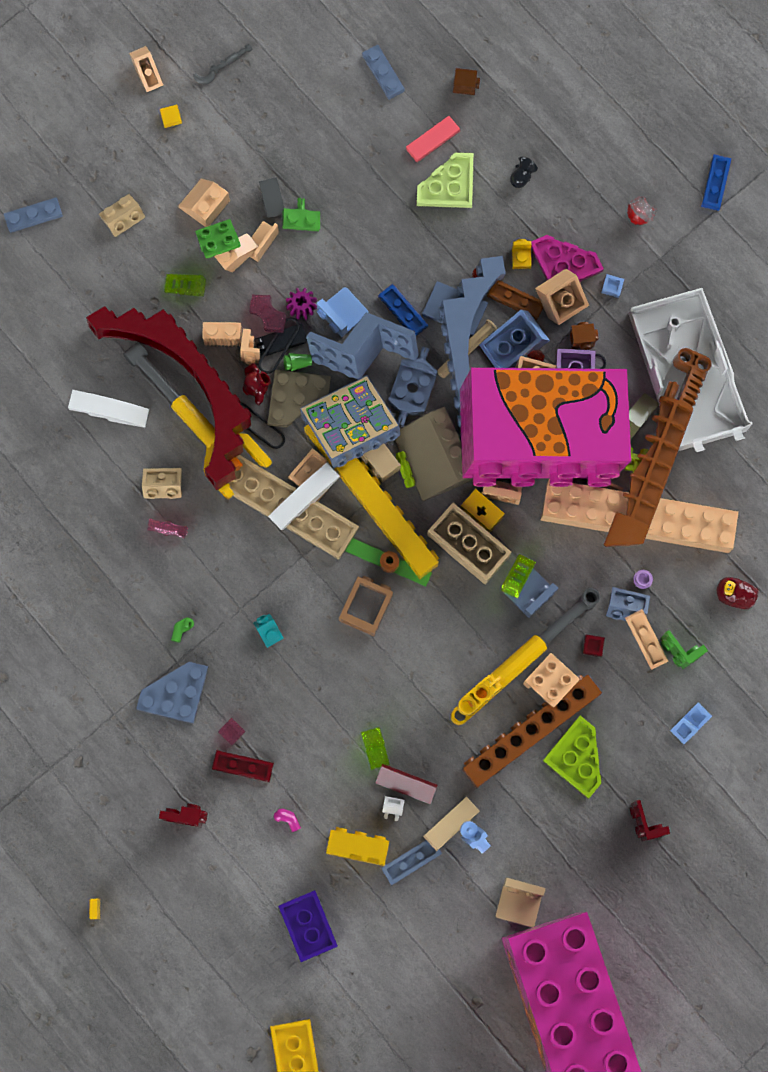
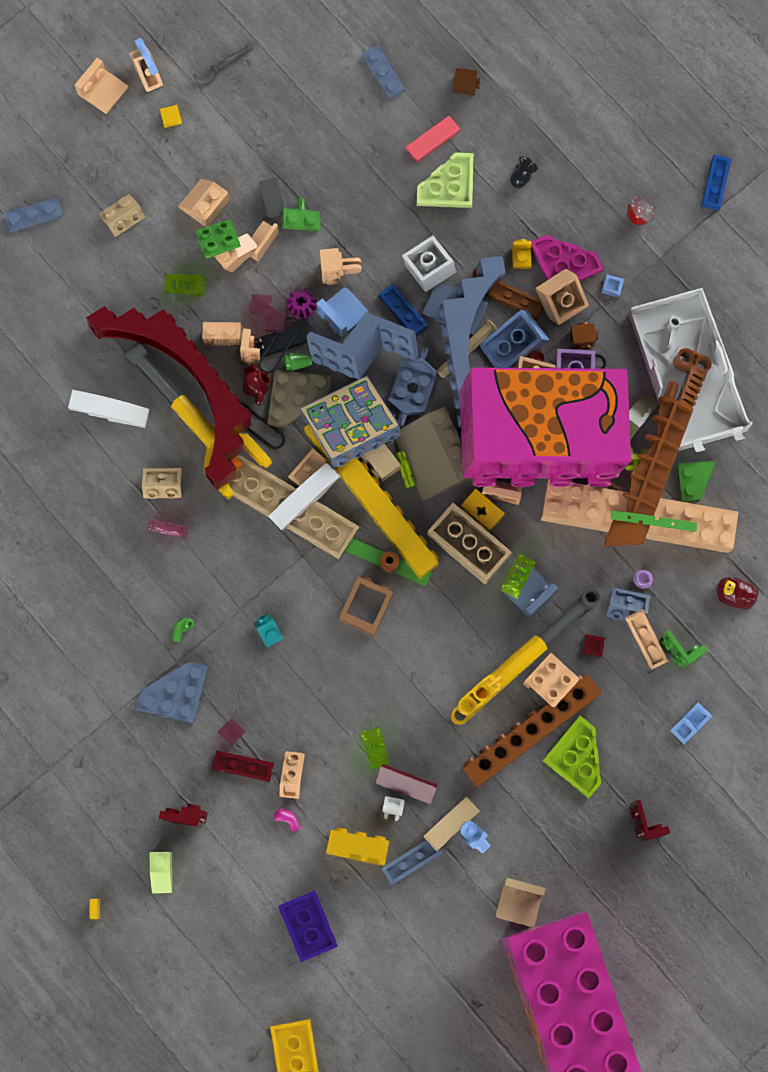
none -> light nougat bracket [75,58,128,114]
none -> light blue arm [134,38,159,76]
none -> yellowish green slope [150,852,172,893]
none -> light nougat bracket [279,751,305,799]
none -> light nougat brick [320,248,362,285]
none -> white brick [402,236,456,292]
none -> bright green piece [610,510,697,532]
none -> bright green wing [677,461,715,502]

